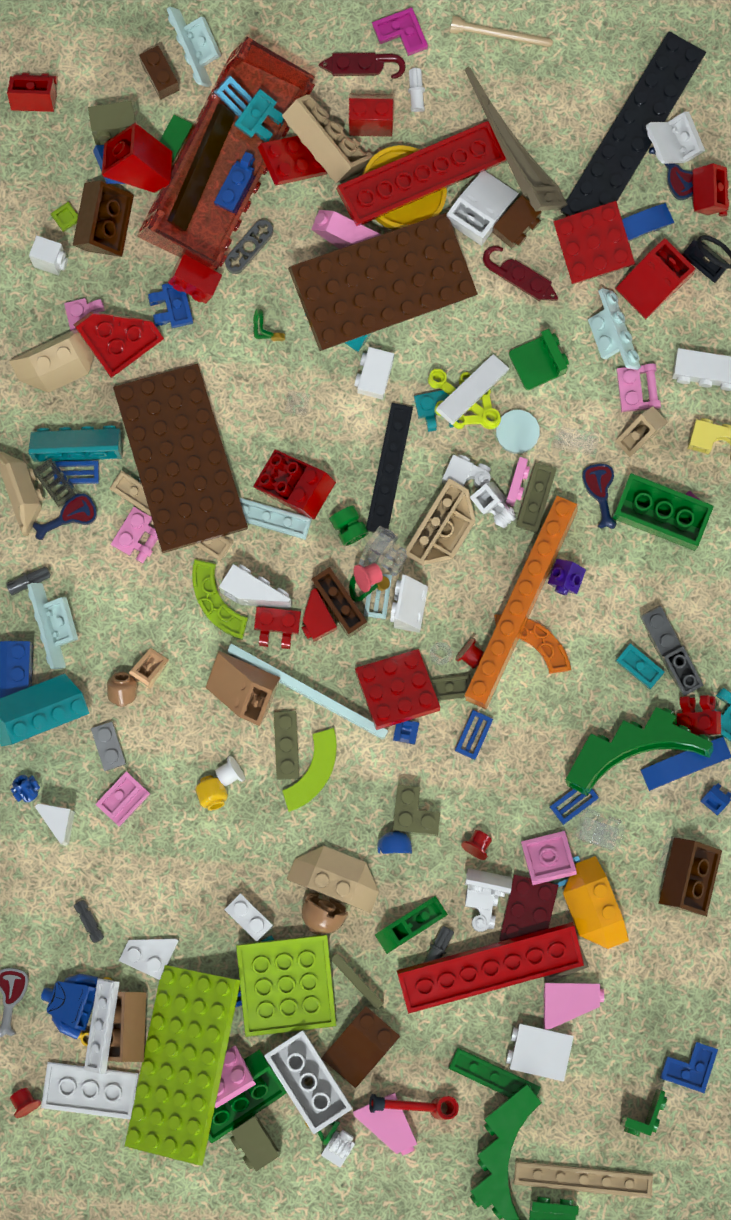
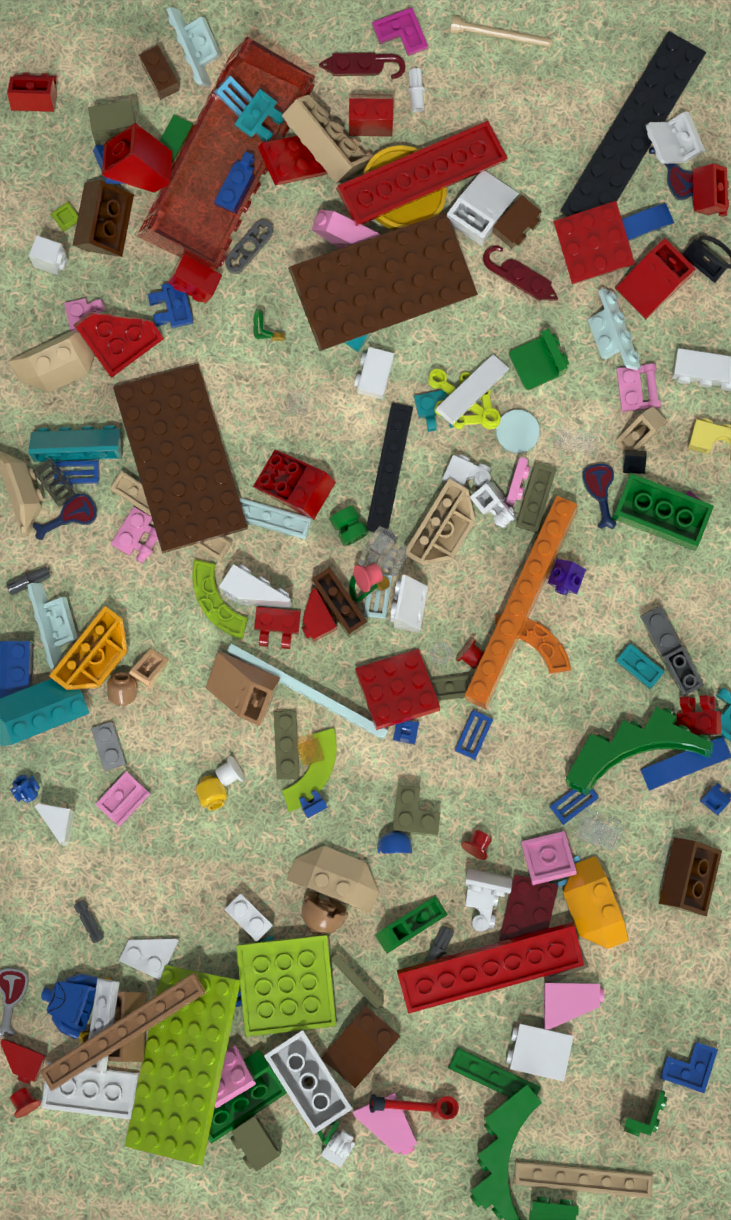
dark brown tile [167,104,236,231] -> none
dark tan plate [465,66,567,211] -> none
none -> red slope [0,1039,47,1084]
none -> medium nougat tile [40,973,207,1091]
none -> light orange wedge [49,606,127,690]
none -> clear yellow plate [296,738,325,767]
none -> blue tile [299,790,328,818]
none -> black plate [622,450,647,474]

